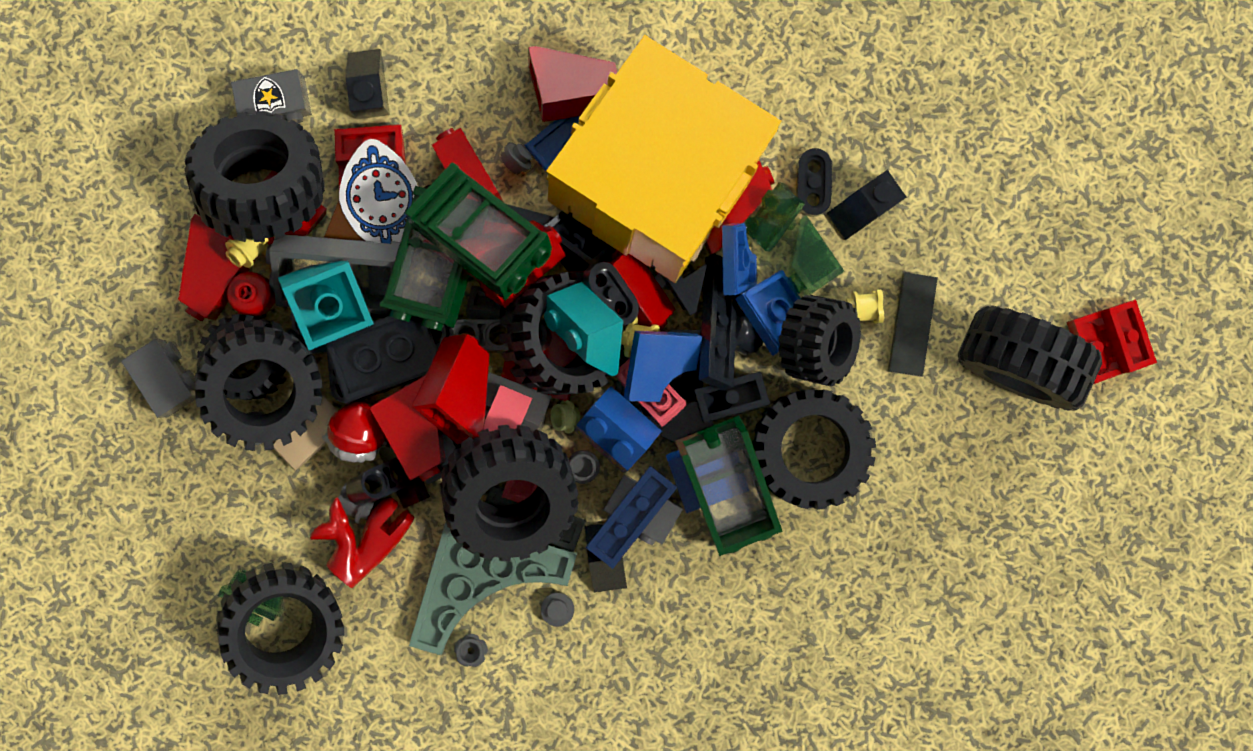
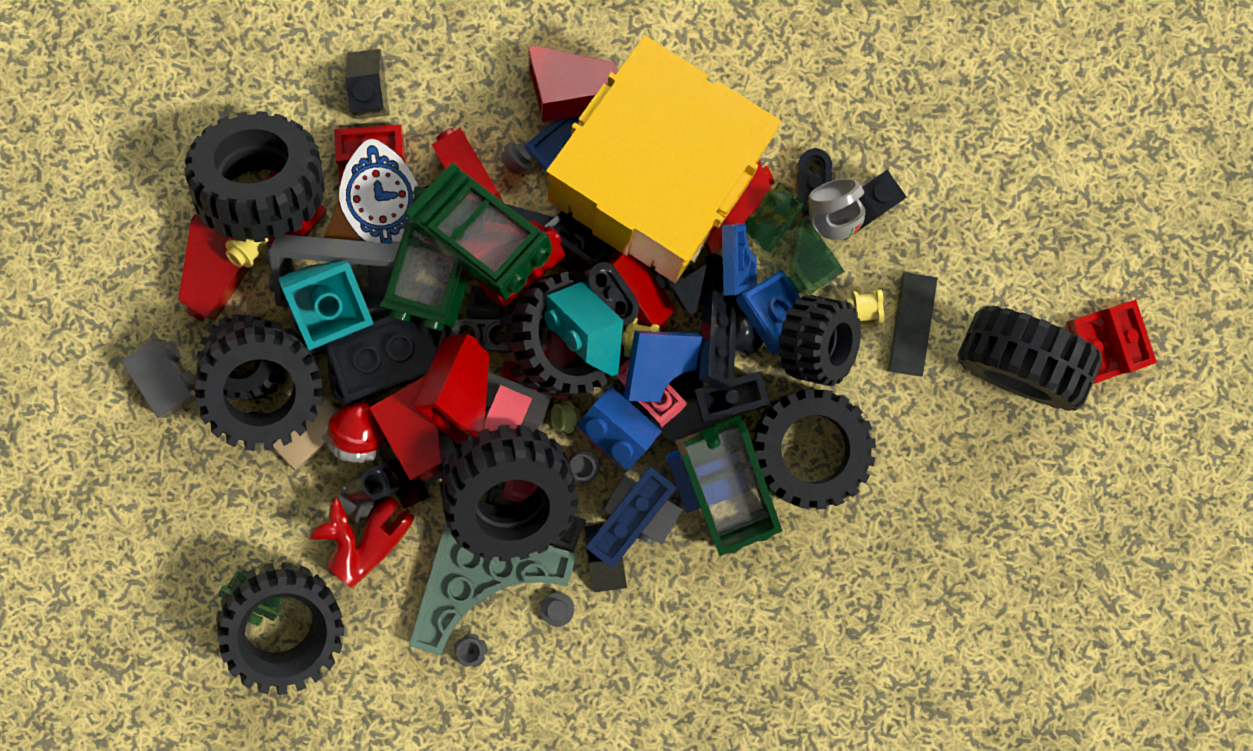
red head [227,271,275,317] -> none
dark grey brick [231,69,312,123] -> none
none -> light grey helmet [808,179,865,240]

